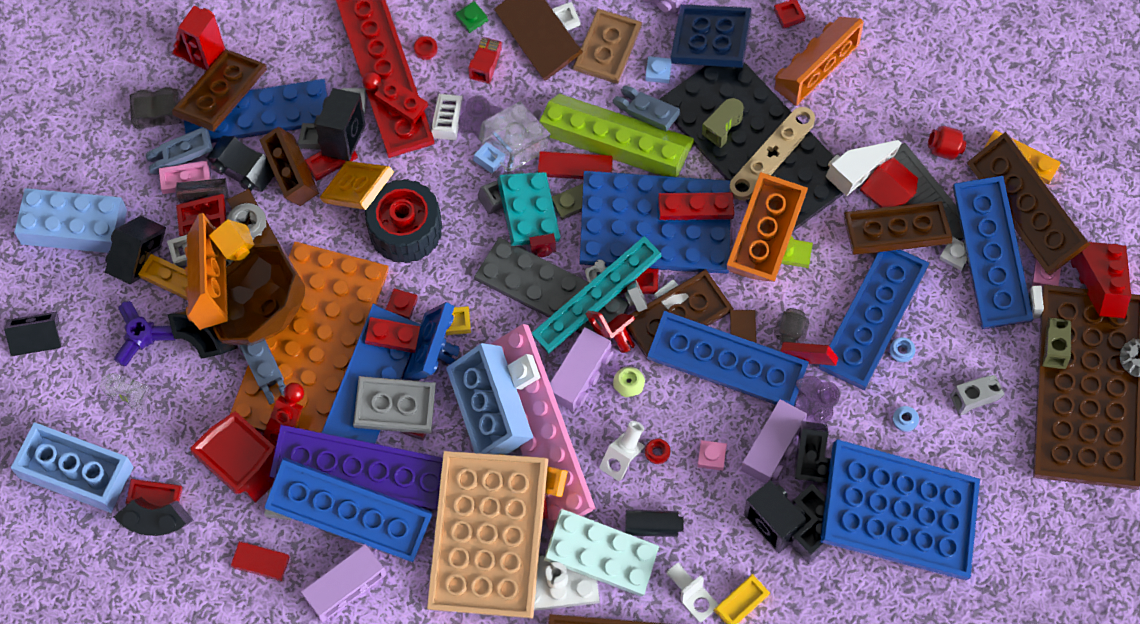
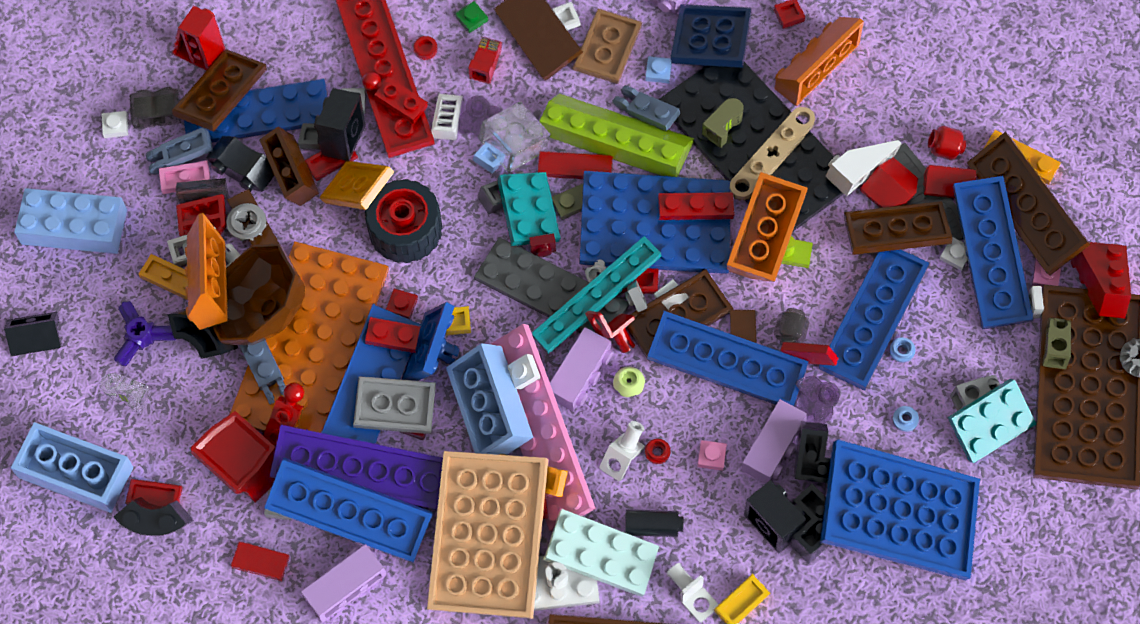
black brick [105,216,166,284] -> none
light orange slope [209,219,254,261] -> none
none -> white plate [102,111,128,138]
none -> red slope [924,165,976,198]
none -> plate [947,379,1036,463]

